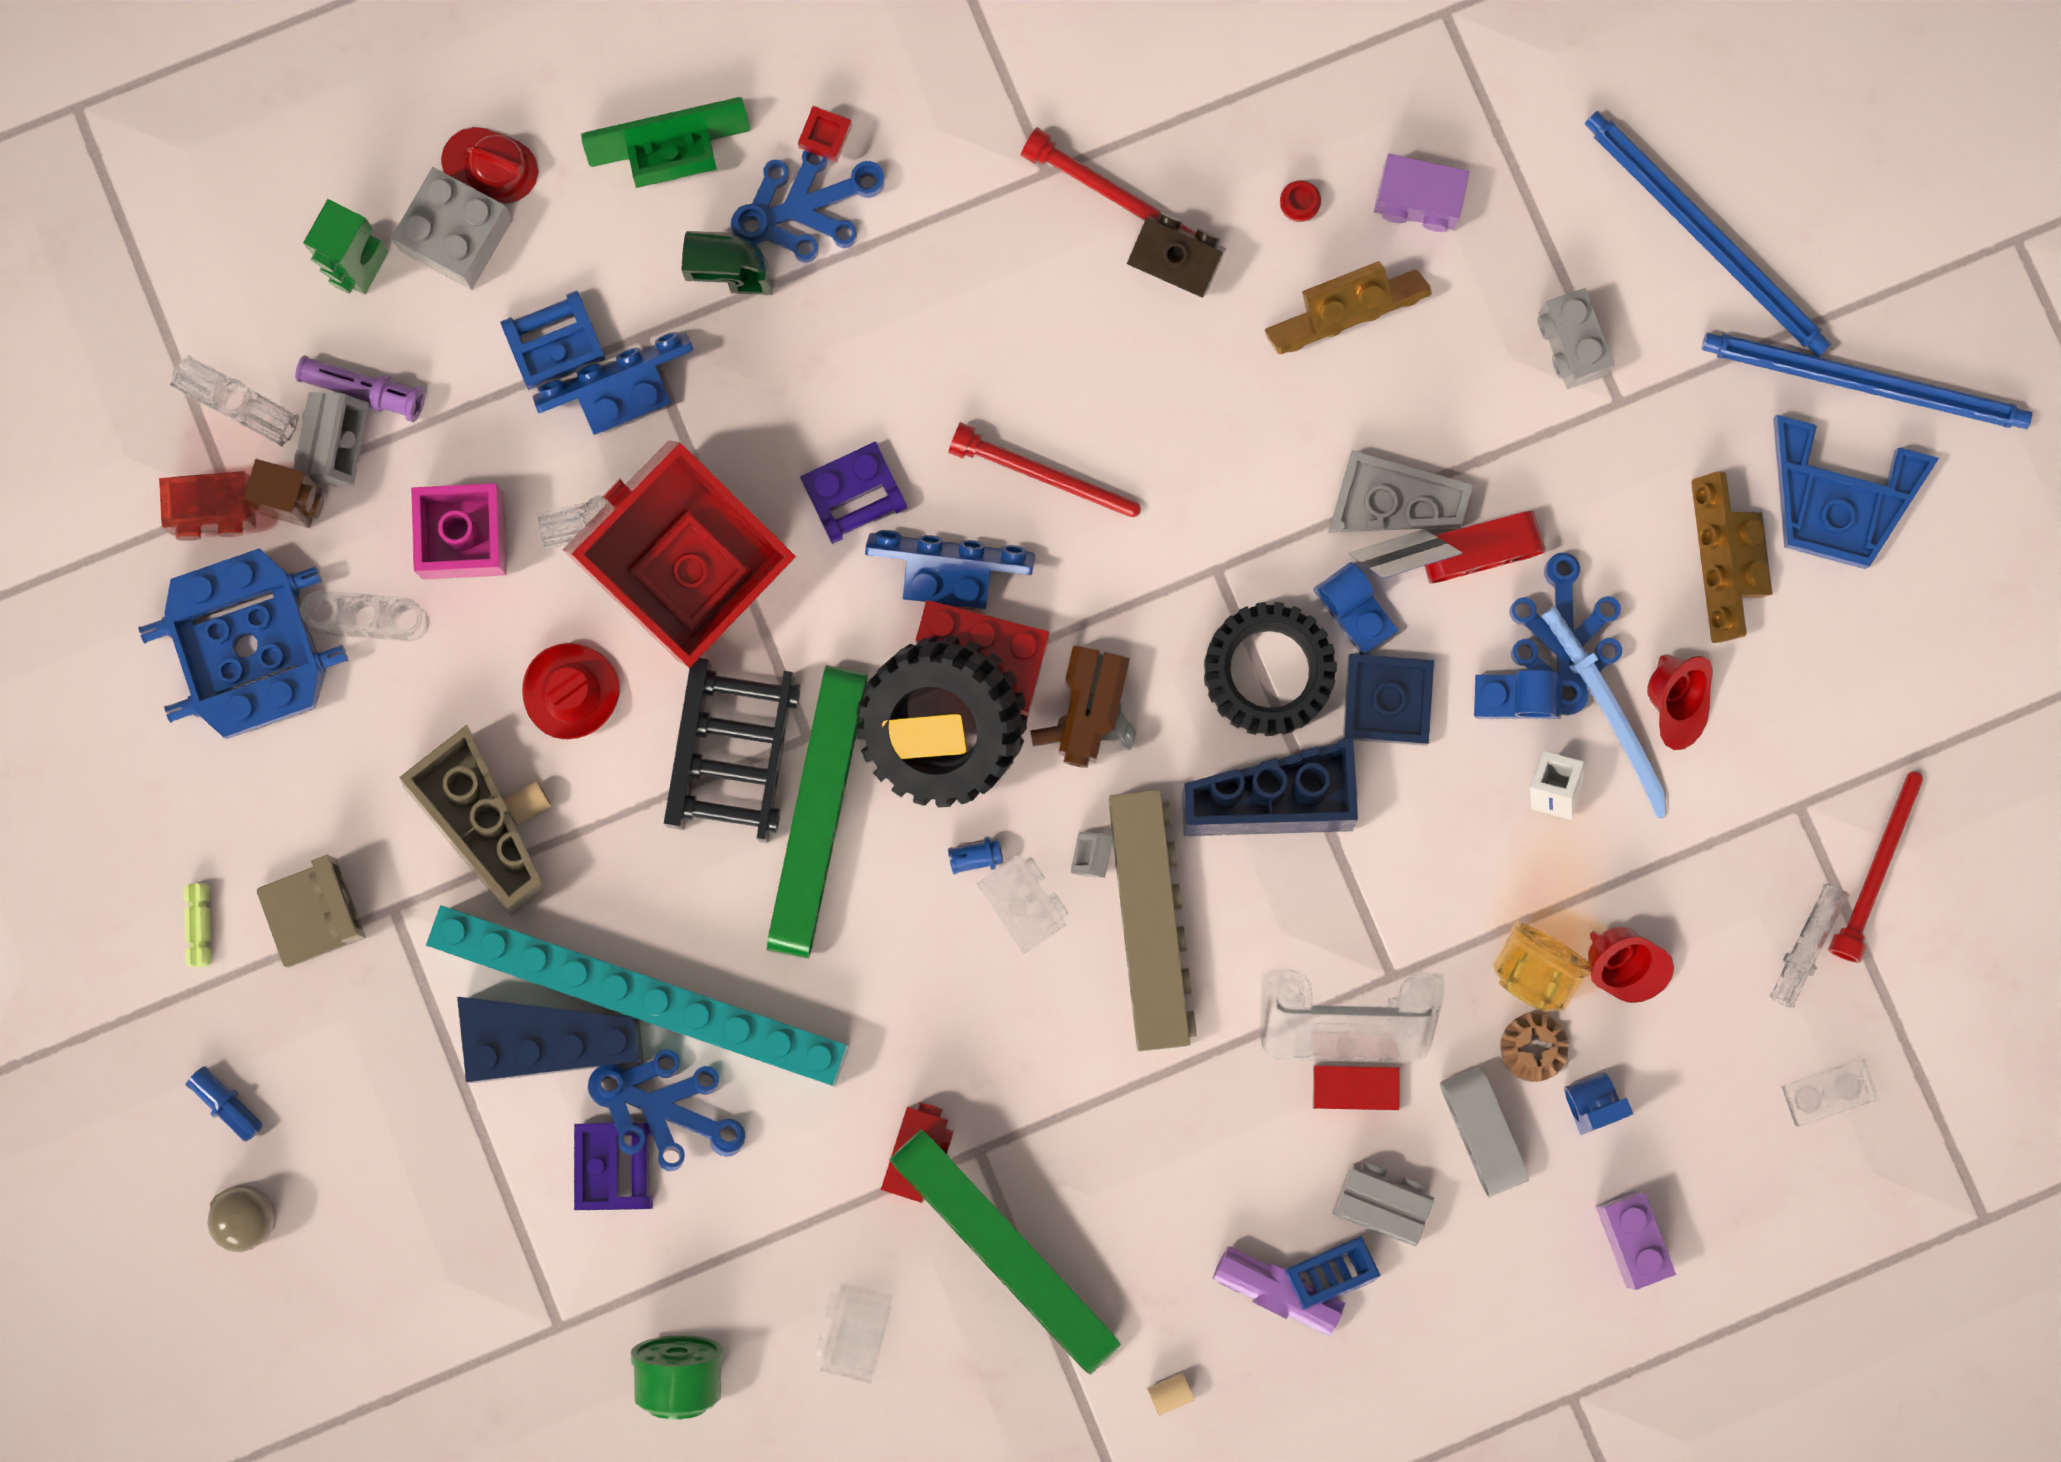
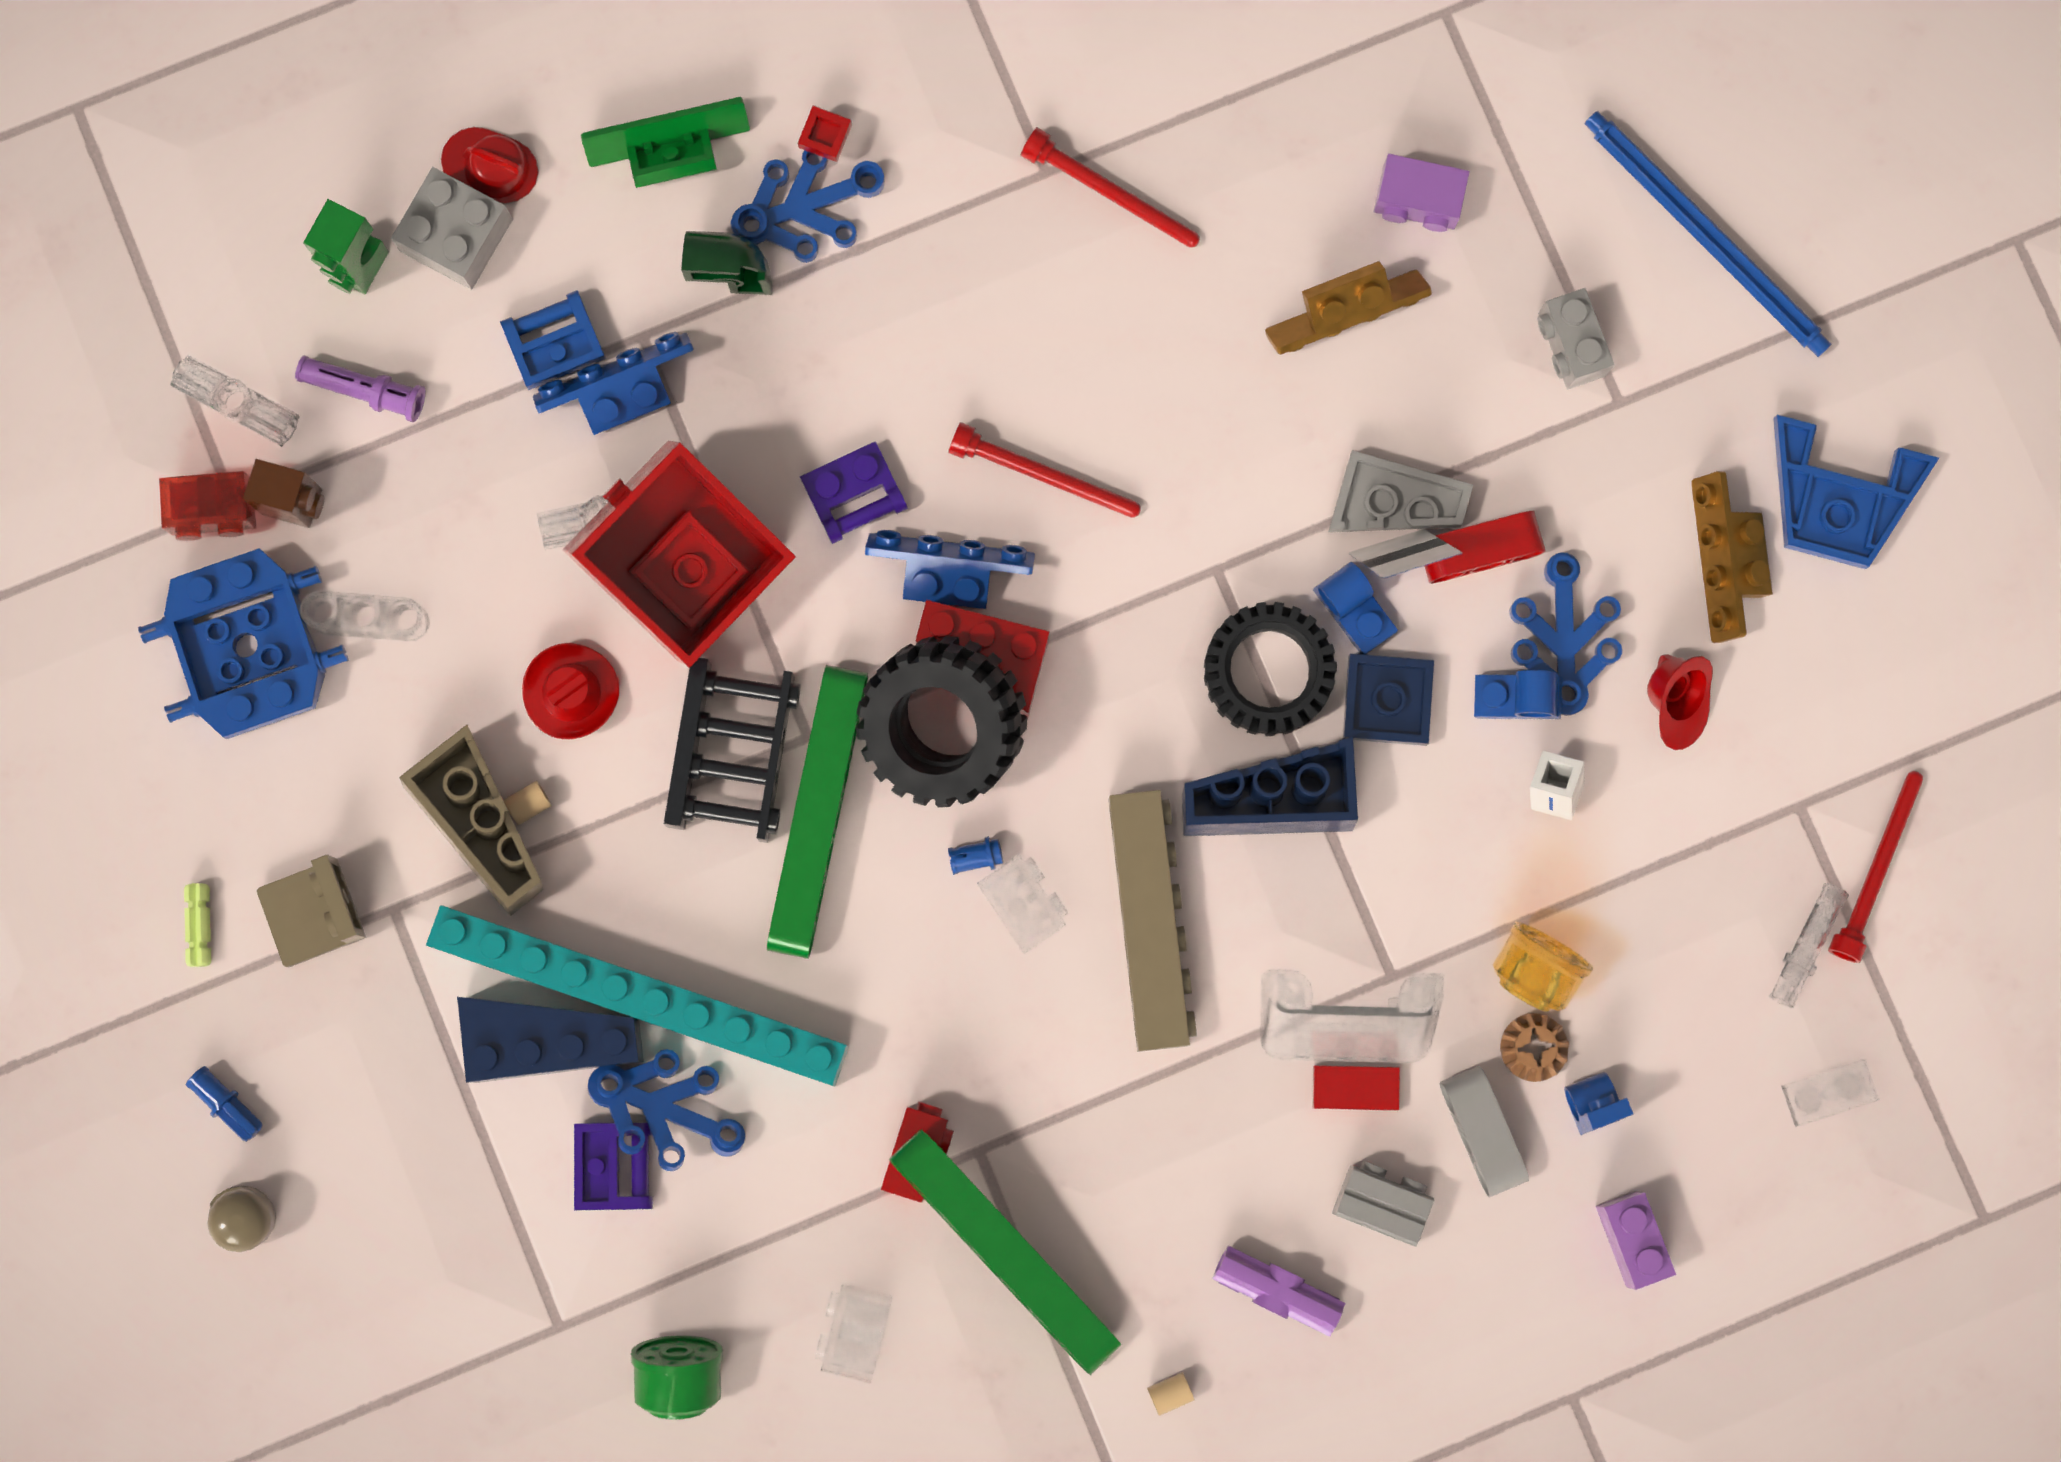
light grey brick [294,392,370,486] -> none
dark pink brick [411,483,507,580] -> none
yellow sticker [882,714,966,759] -> none
reddish brown piece [1030,646,1136,768] -> none
light grey tile [1071,832,1113,878] -> none
dark brown brick [1126,212,1227,298] -> none
red plate [1279,180,1321,222] -> none
blue slope [1284,1236,1381,1310] -> none
light blue sword [1541,606,1665,818] -> none
red piece [1588,926,1674,1003] -> none
blue piece [1701,332,2032,429] -> none

